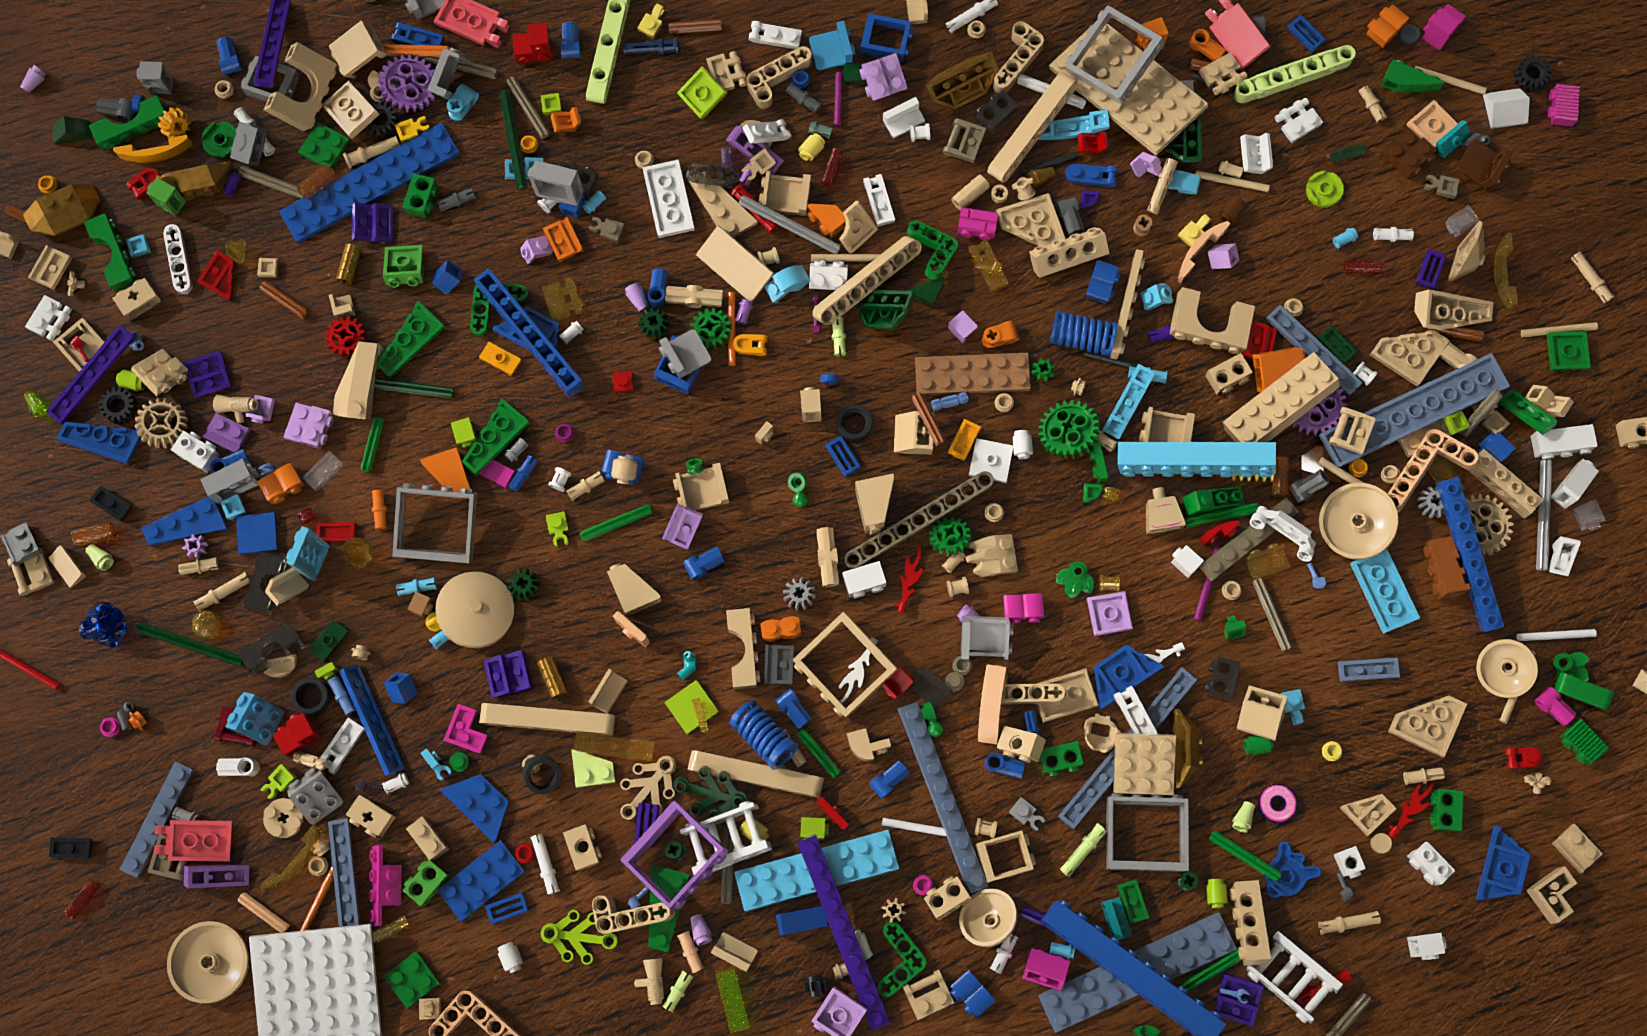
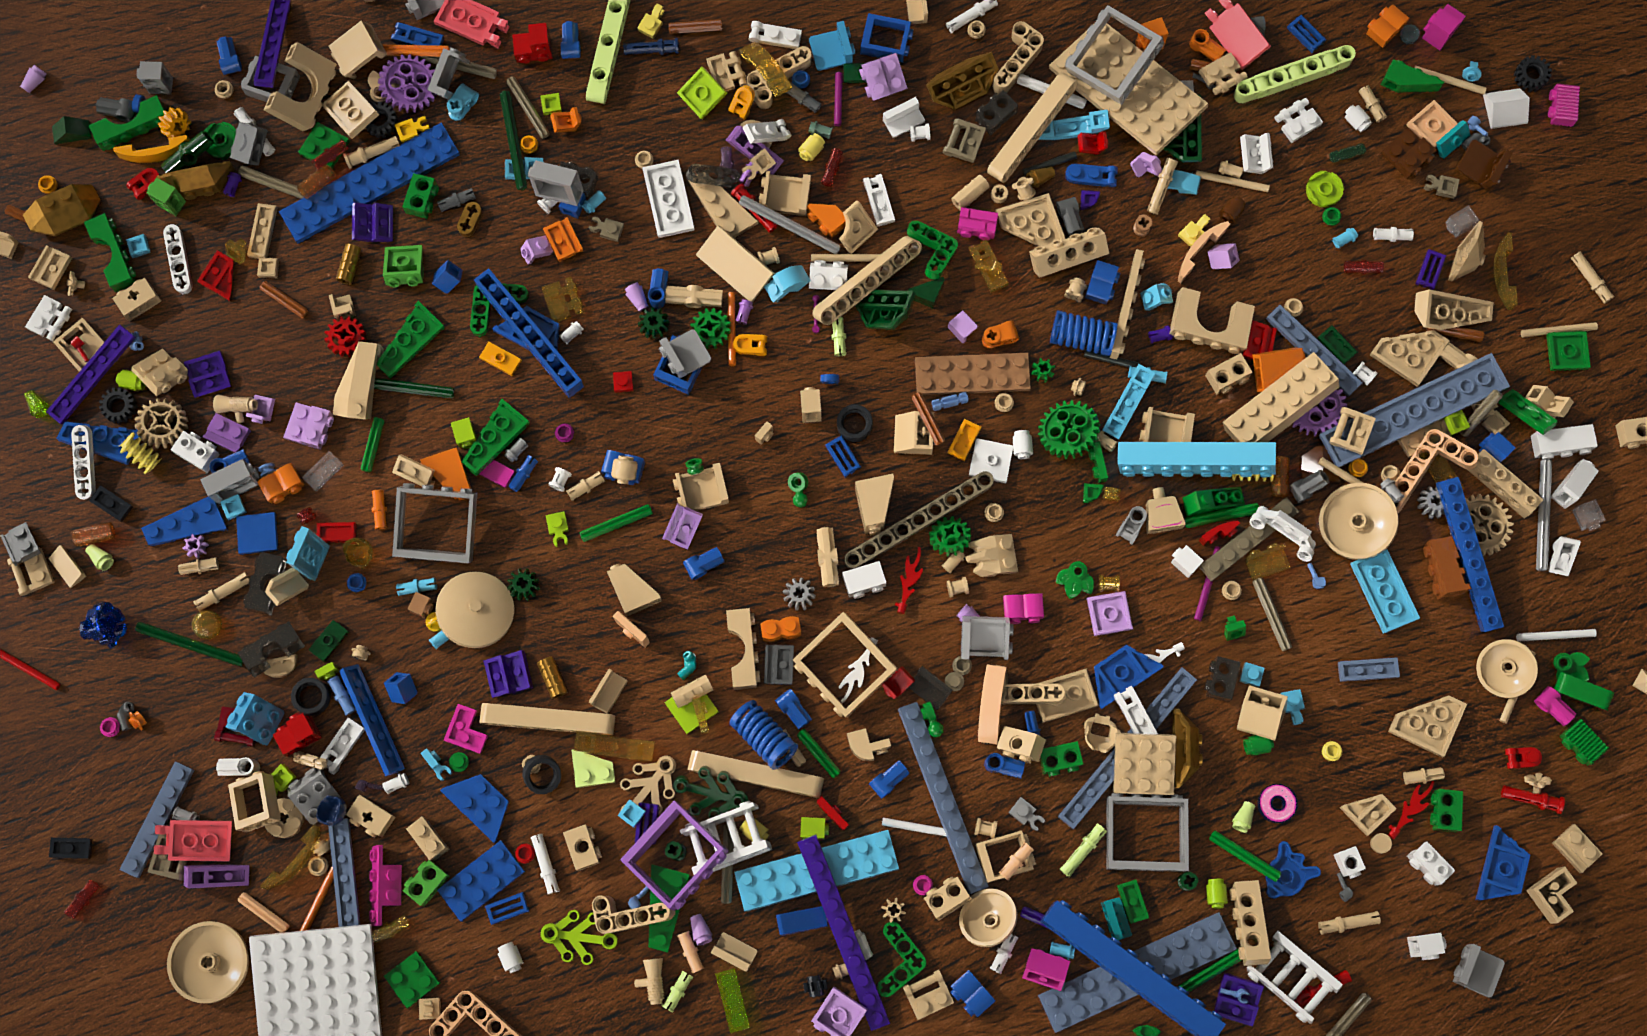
none -> white beam [72,425,96,500]
none -> light yellow piece [119,432,162,474]
none -> dark green piece [161,131,214,173]
none -> tan window [228,771,280,832]
none -> tan tile [247,203,278,259]
none -> clear red pin [311,140,348,170]
none -> dark blue hair [316,795,347,826]
none -> blue plate [347,573,367,593]
none -> tan panel [392,454,435,486]
none -> pearl gold beam [457,202,482,237]
none -> medium azure plate [618,799,646,828]
none -> tan axle [671,675,713,708]
none -> light orange plate [728,85,755,120]
none -> clear yellow slope [739,42,792,97]
none -> light nougat pin [999,842,1034,881]
none -> tan brick [1064,278,1087,302]
none -> light grey piece [1115,506,1147,545]
none -> medium azure plate [1239,662,1265,687]
none -> green plate [1322,207,1341,226]
none -> white brick [1344,105,1372,132]
none -> light grey pin [1380,478,1404,504]
none -> light grey bracket [1453,944,1505,997]
none -> medium azure plate [1462,61,1482,82]
none -> medium blue hand [1468,116,1488,137]
none -> red pin [1501,785,1565,815]

